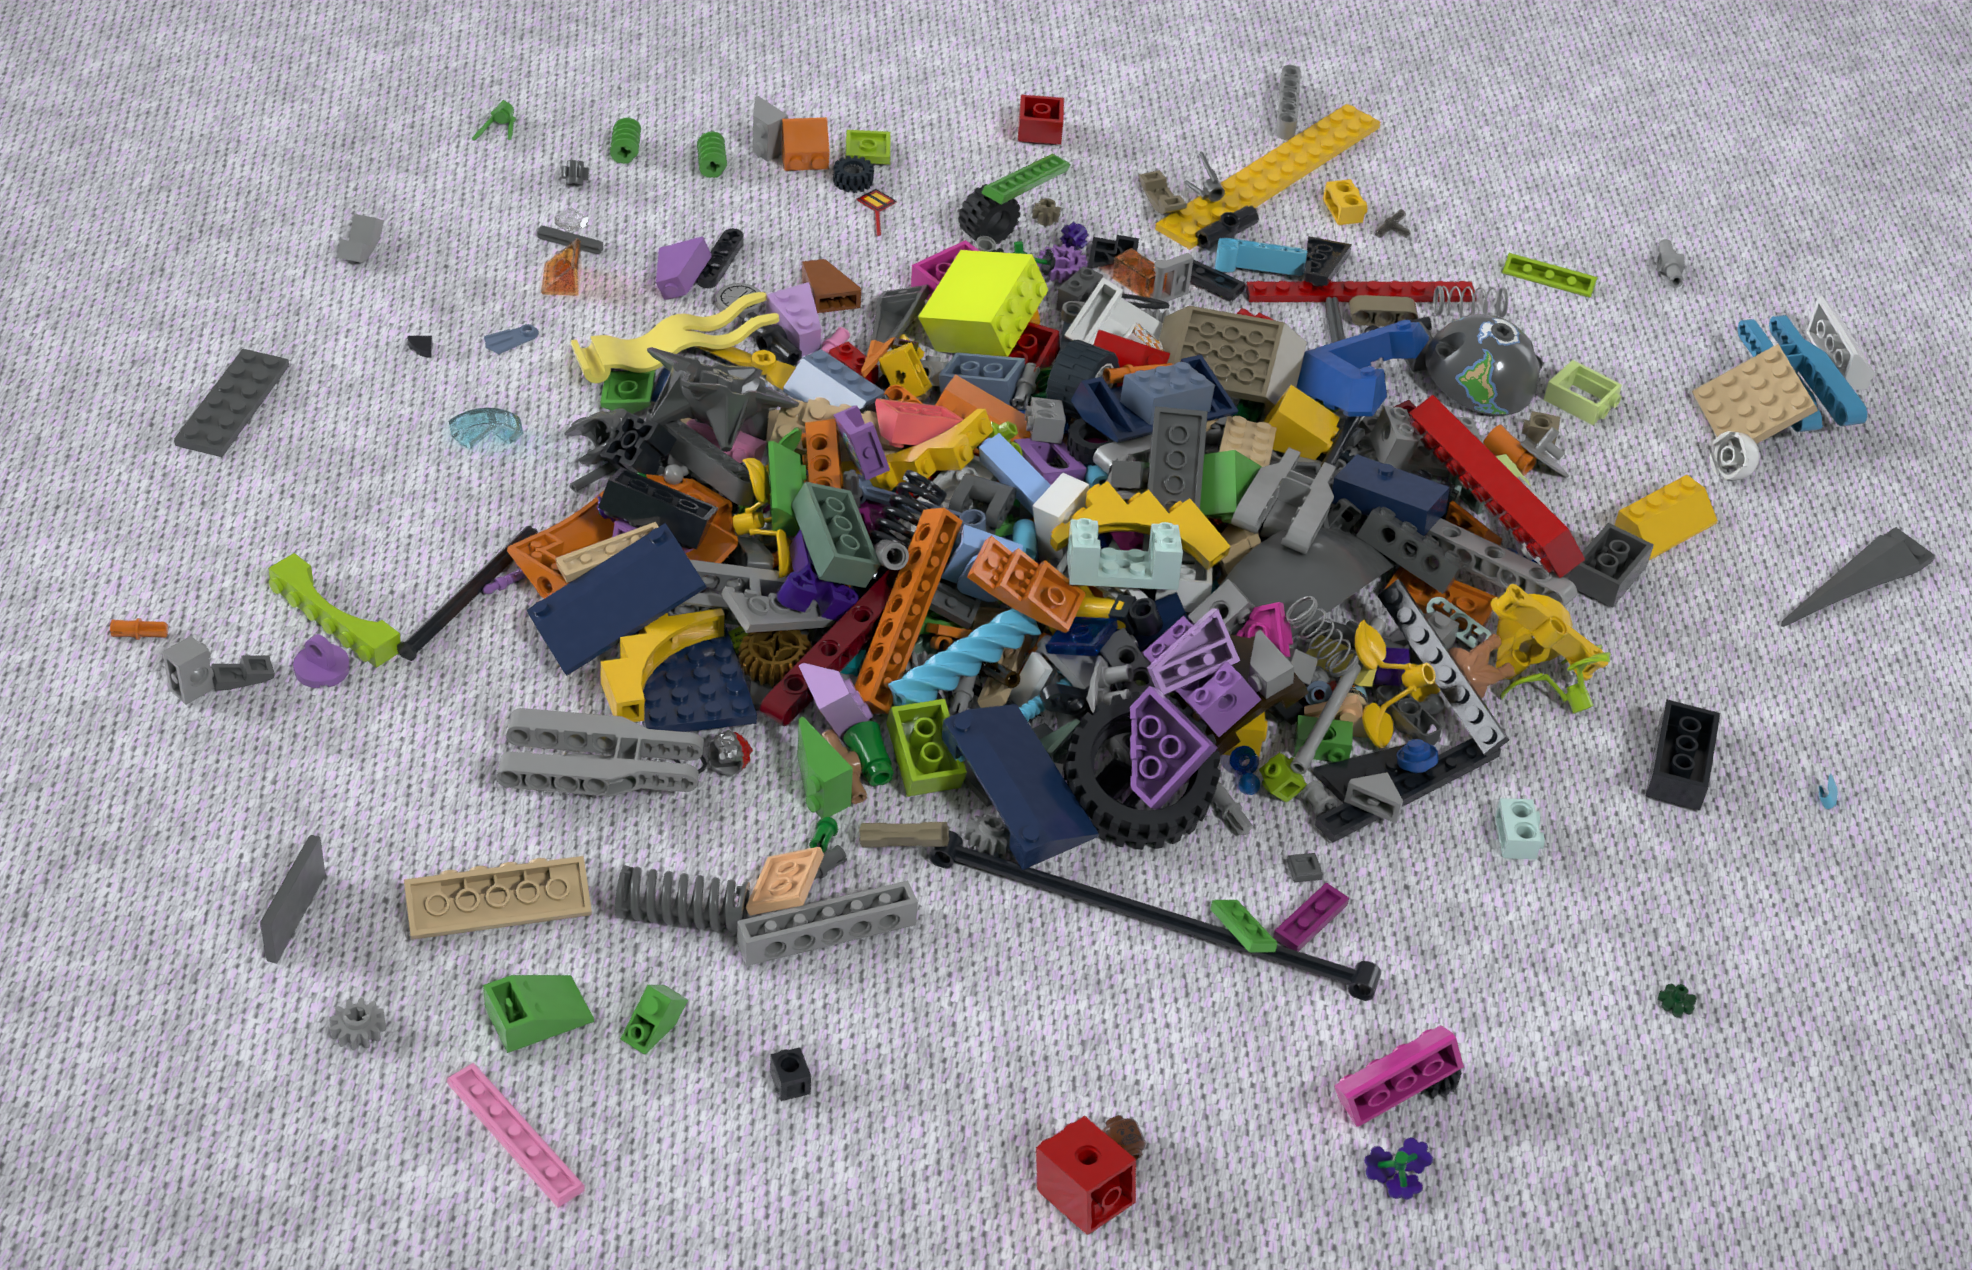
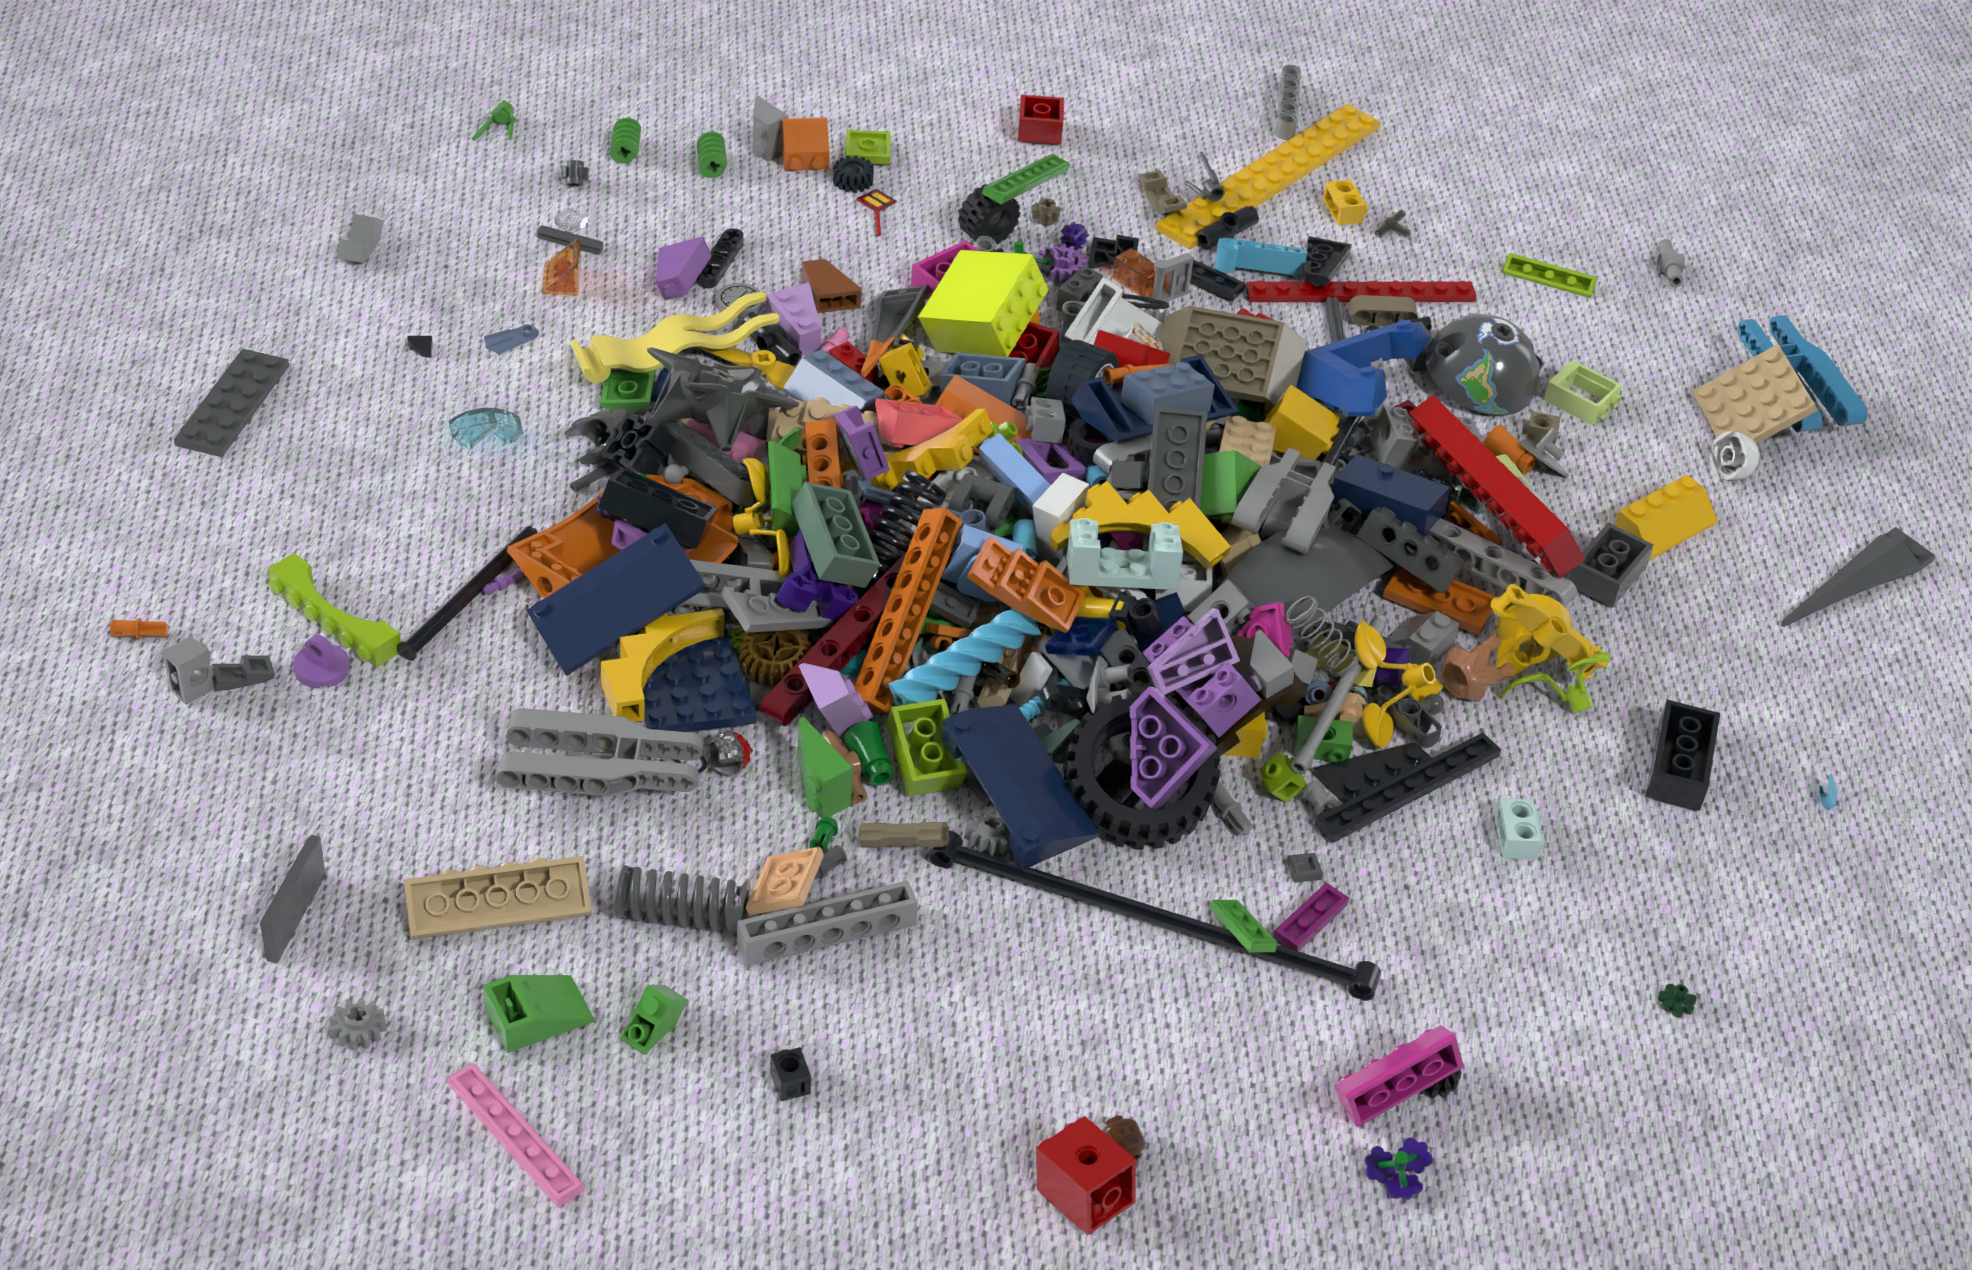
tan plate [555,522,658,583] -> none
light grey pin [874,540,909,570] -> none
clear blue plate [1229,746,1261,795] -> none
light grey slope [1344,772,1403,823] -> none
plate [1378,579,1510,757] -> none
blue plate [1396,739,1439,773] -> none
light aqua beam [1426,597,1492,648] -> none
light grey piece [1433,286,1508,317] -> none
white slope [1806,296,1874,390] -> none

